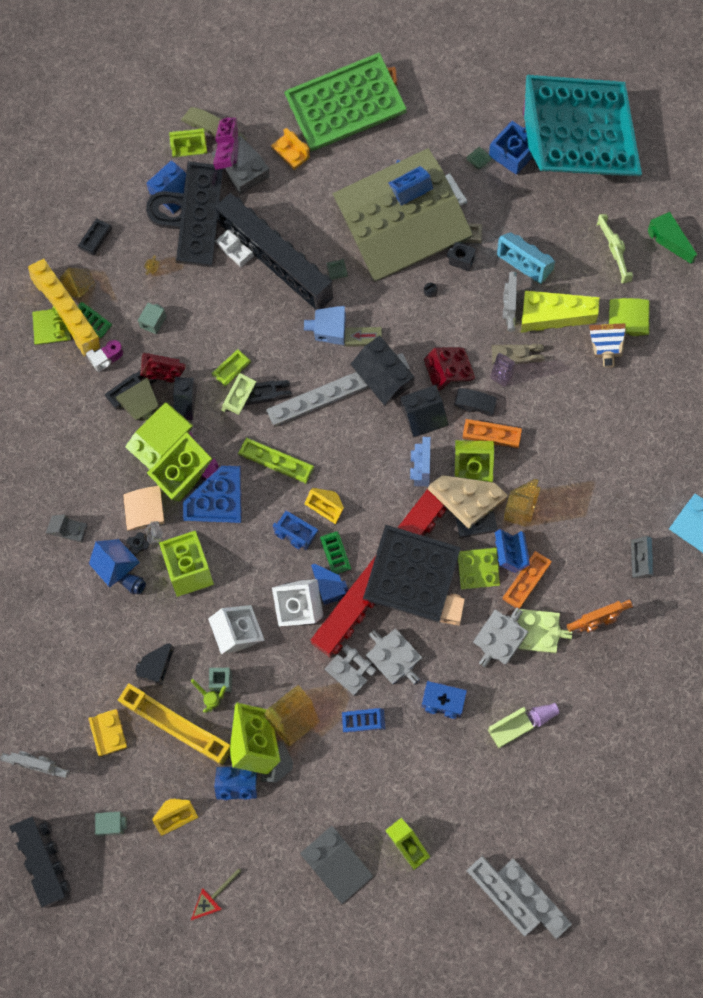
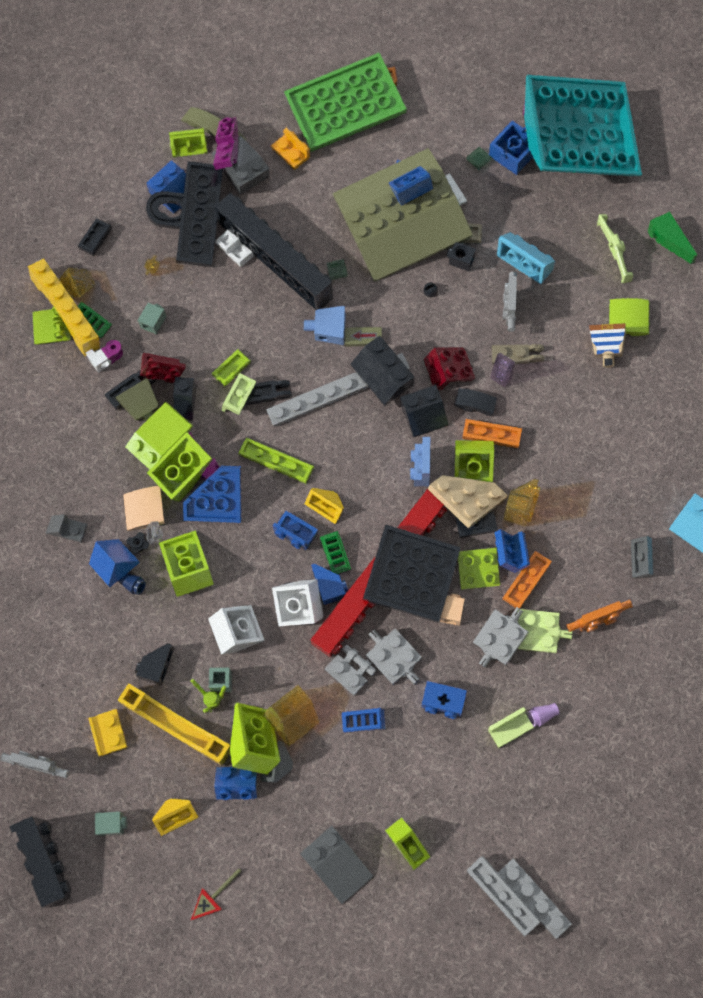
neon yellow wedge [521,291,600,333] -> none

